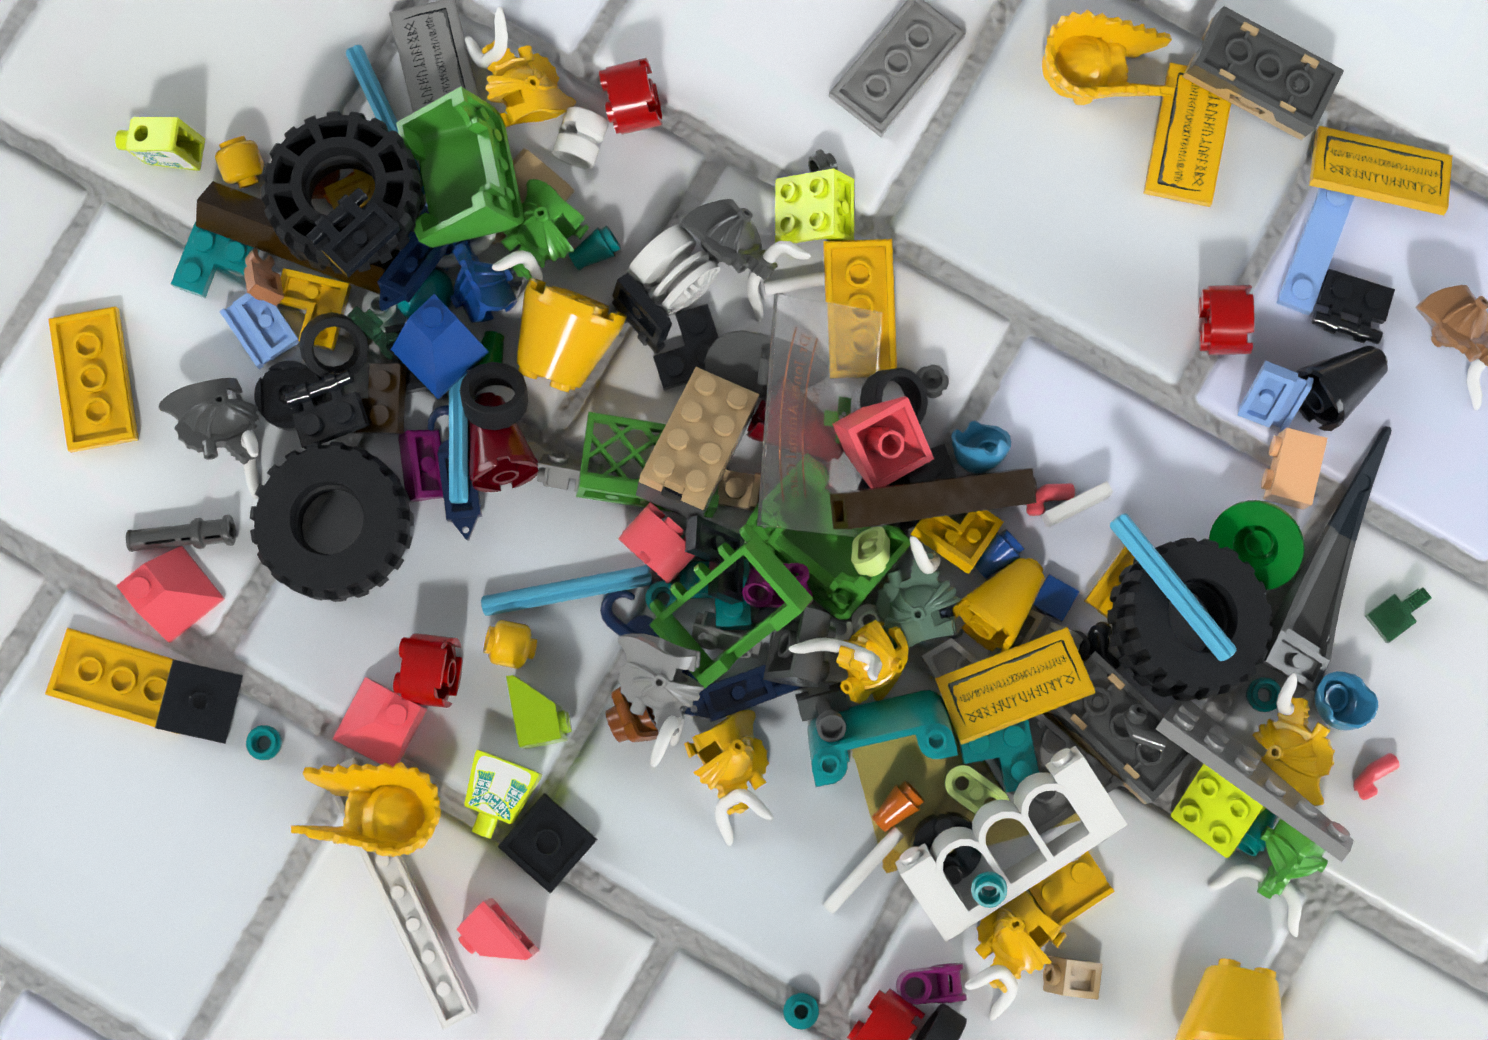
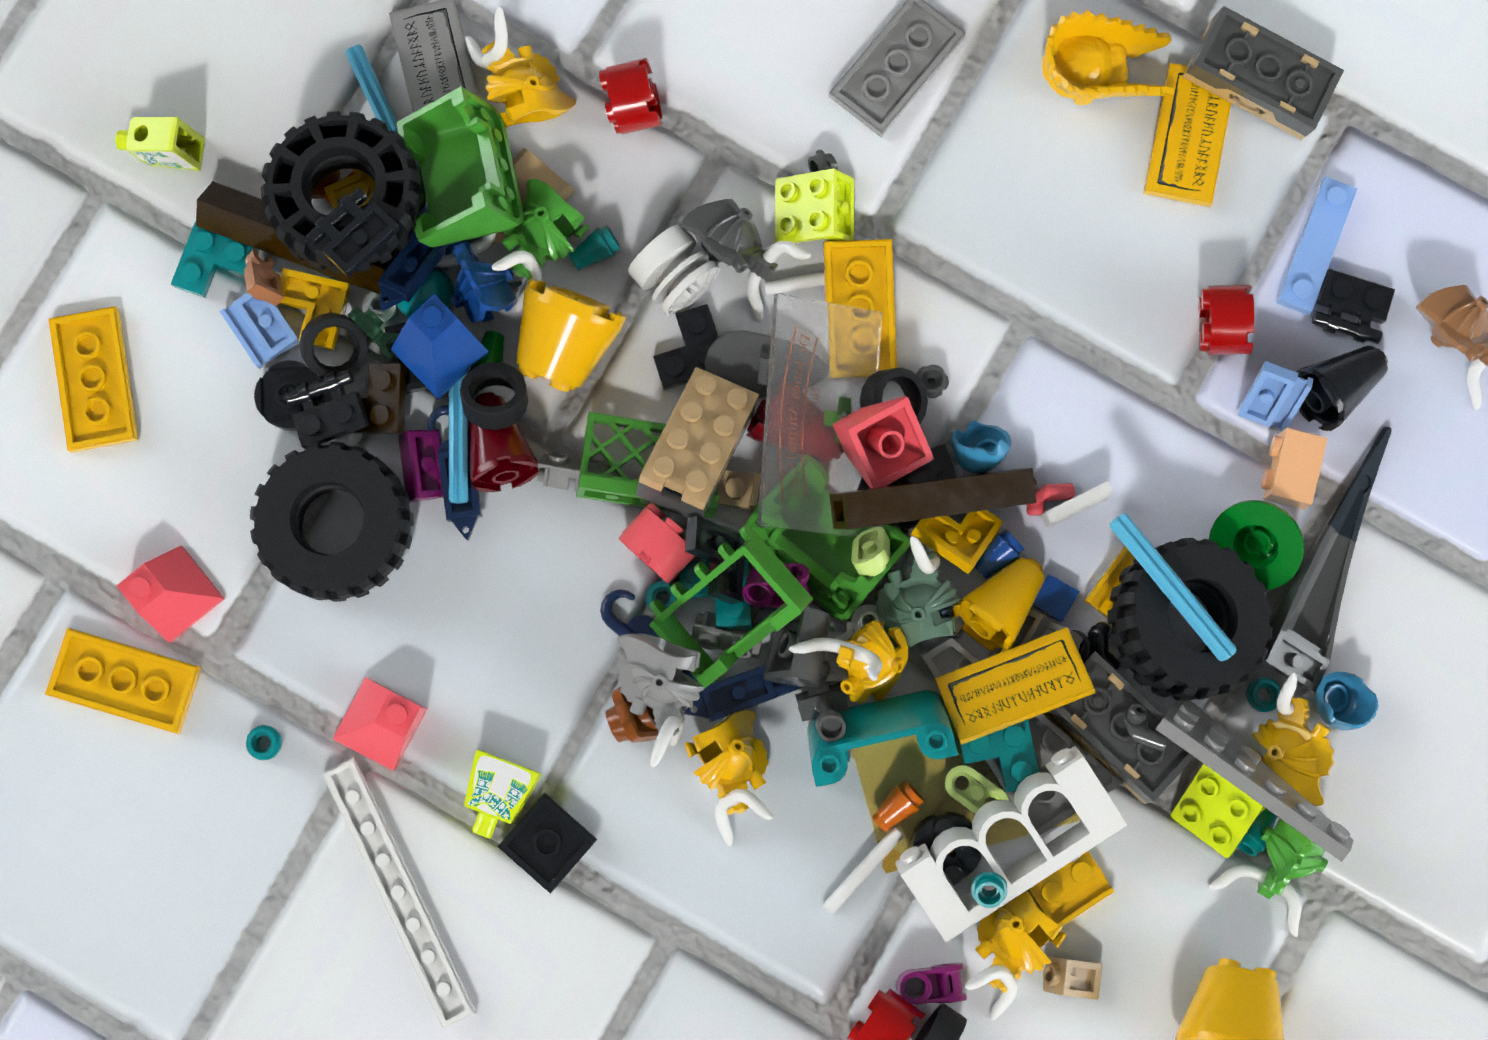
dark grey pin [125,515,236,552] -> none
black plate [155,659,243,744] -> none
dark grey helmet [158,378,259,499] -> none
yellow head [215,136,264,189] -> none
yellow piece [291,762,441,857] -> none
red brick [393,633,462,708] -> none
coral slope [456,898,540,960] -> none
medium azure axle [481,565,652,616] -> none
yellow head [483,620,537,669] -> none
lime slope [506,675,572,749] -> none
white wheel [552,107,609,169] -> none
black plate [612,273,672,353] -> none
teal plate [783,993,819,1030] -> none
yellow tile [1309,126,1453,216] -> none
coral arm [1353,753,1400,800] -> none
clear green plate [1364,587,1432,643] -> none

